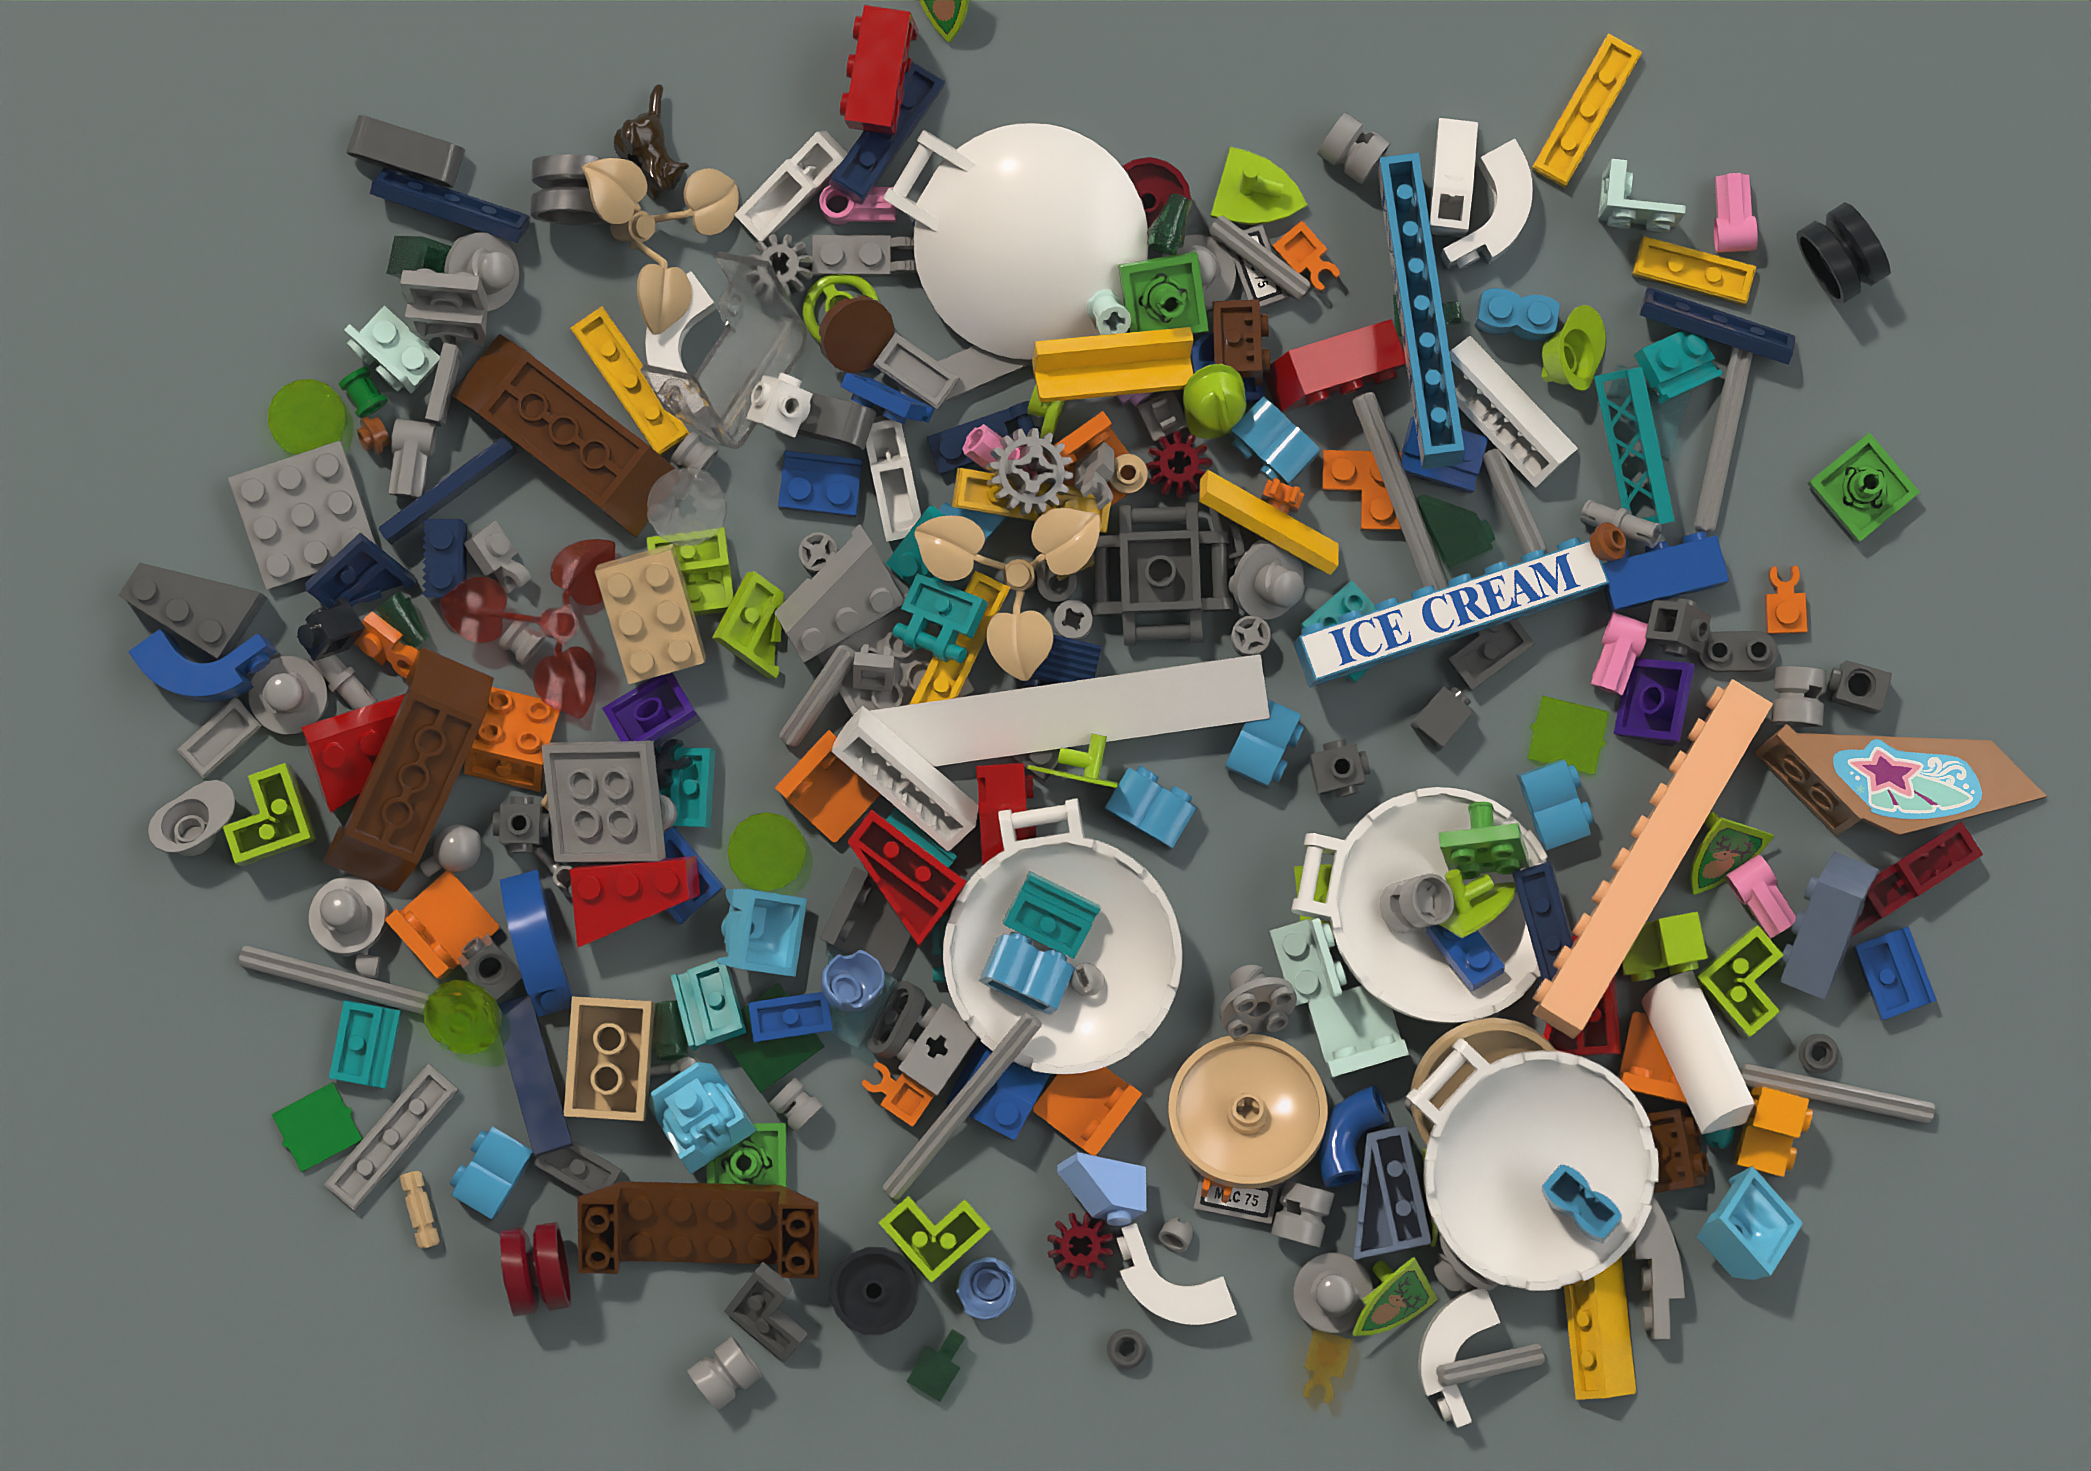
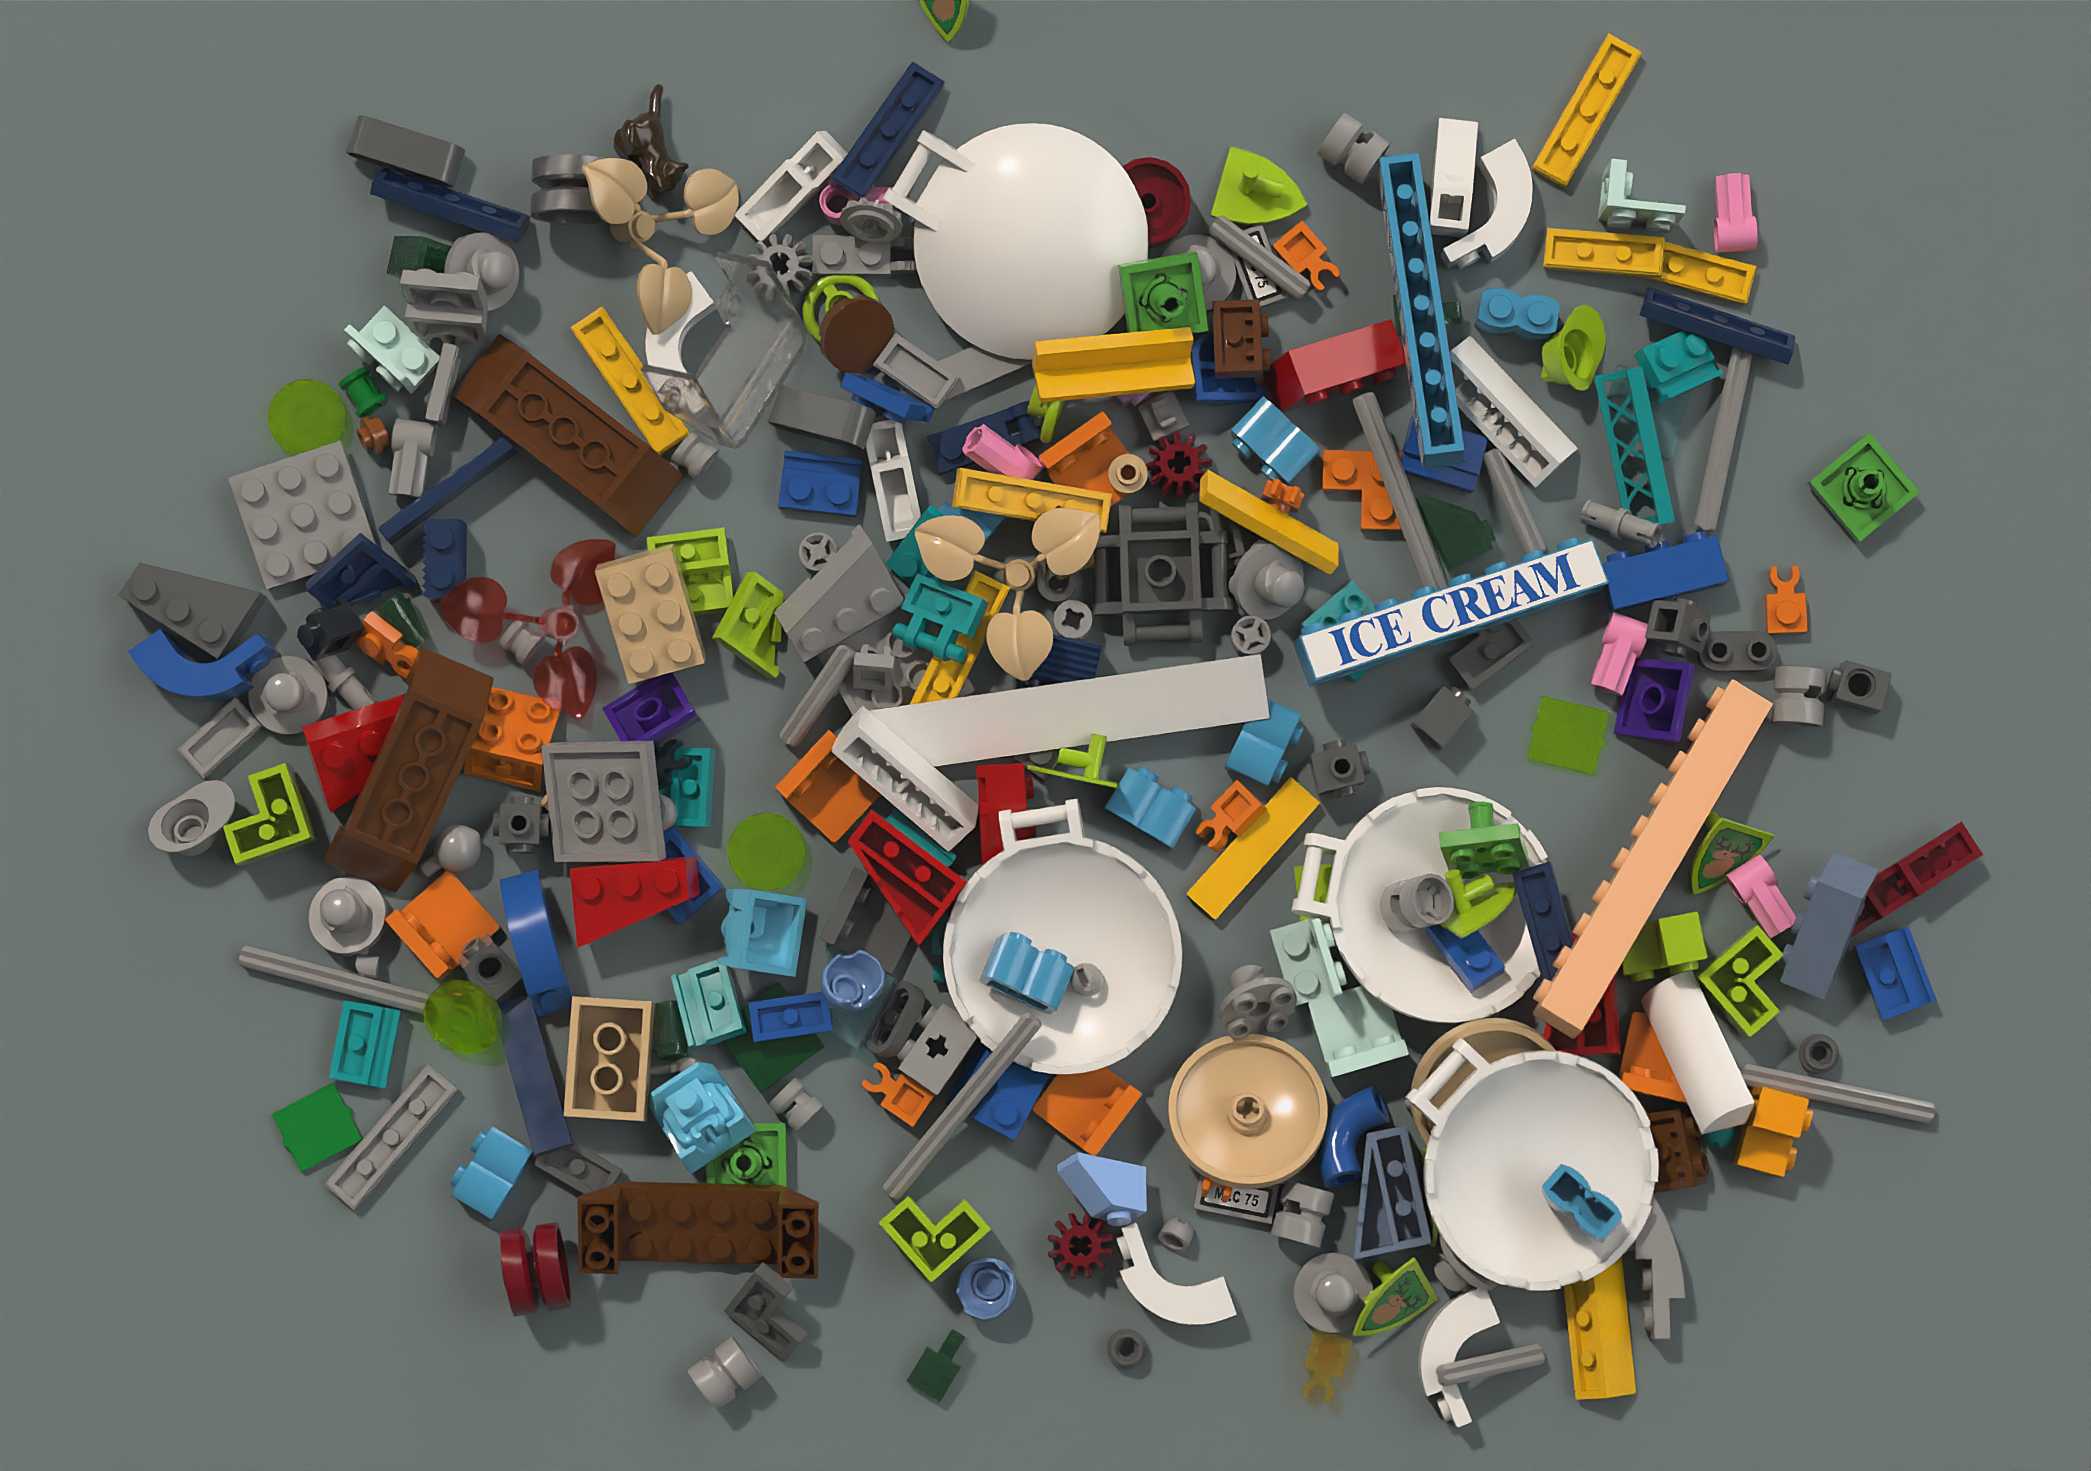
tan axle [400,1171,440,1249] -> none
light grey plate [463,520,531,593] -> none
light grey hand [534,847,572,896] -> none
clear plate [647,467,727,546] -> none
white brick [746,372,813,438] -> none
black wheel [830,1247,918,1335] -> none
red wedge [840,5,919,135] -> none
light grey gear [986,428,1073,515] -> none
teal plate [1003,871,1101,959] -> none
light grey plate [1075,441,1114,510] -> none
light aqua bush [1087,290,1131,335] -> none
clear green cone [1146,193,1192,255] -> none
lime piece [1183,364,1246,439] -> none
dark azure brick [1517,759,1594,850] -> none
dark orange plate [1590,522,1626,561] -> none
medium azure brick [1697,1166,1803,1280] -> none
medium nougat piece [1754,724,2047,837] -> none
black wheel [1796,202,1891,305] -> none
none -> light grey gear [840,197,903,243]
none -> yellow tile [1186,777,1320,920]
none -> orange plate [1195,780,1267,852]
none -> yellow tile [1543,228,1665,278]

